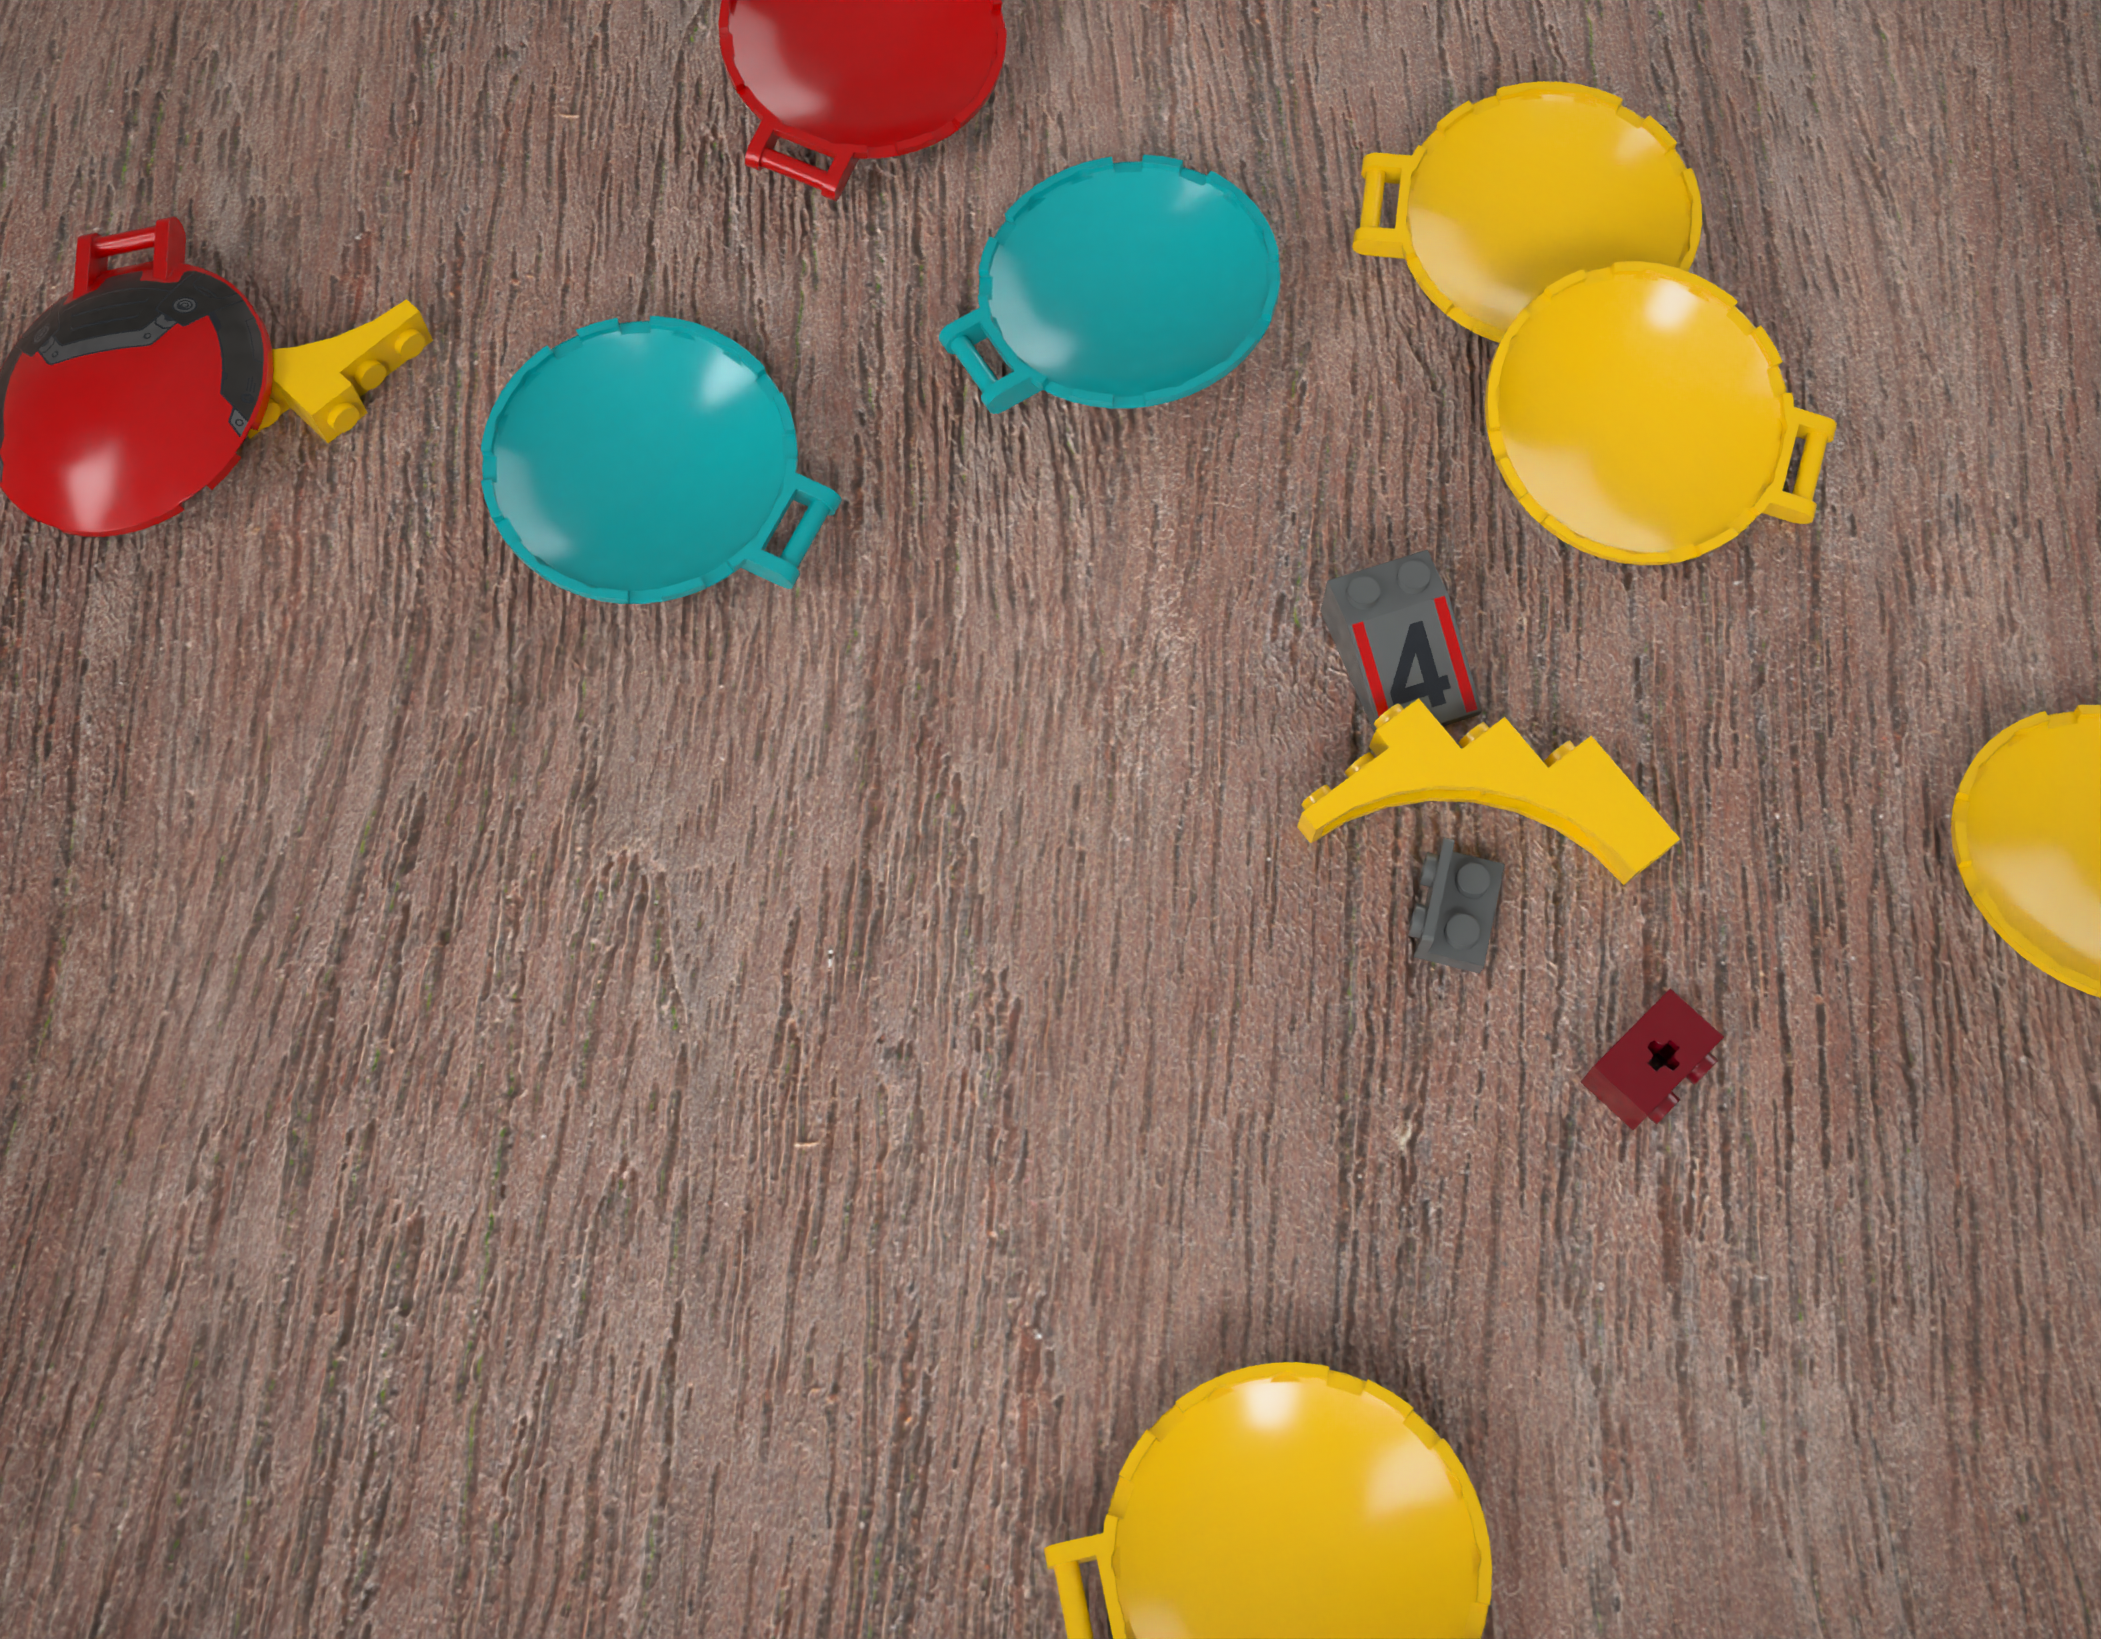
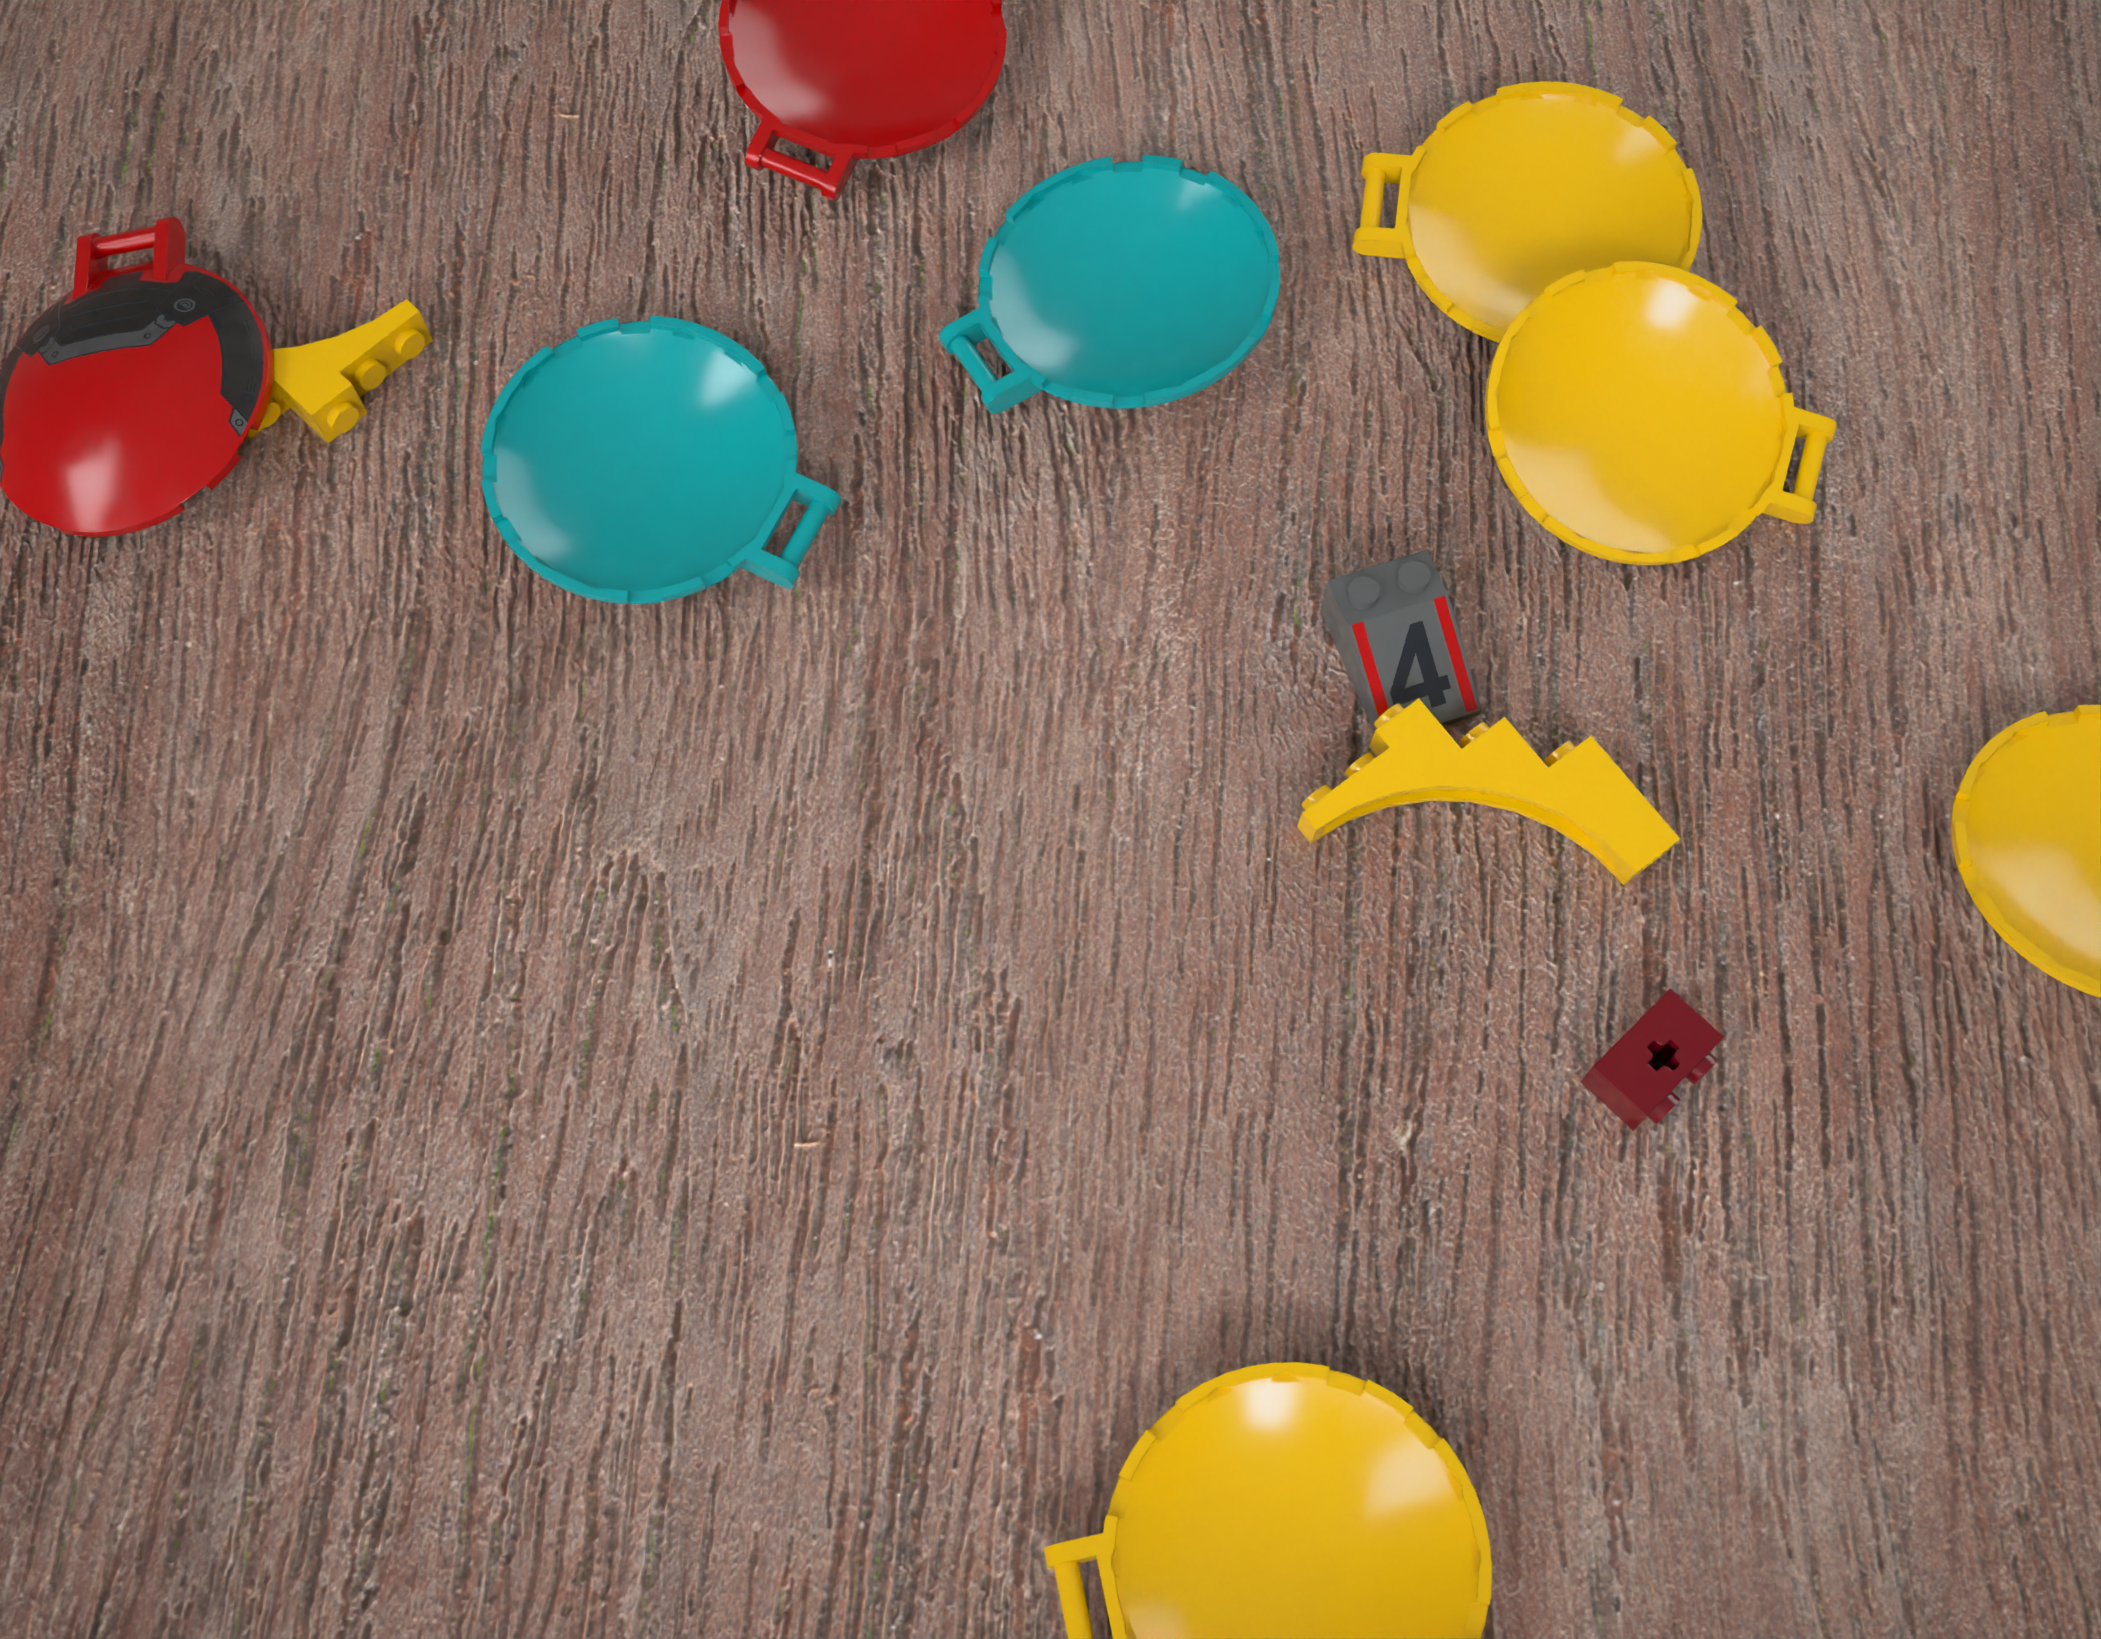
dark grey bracket [1408,837,1505,974] -> none

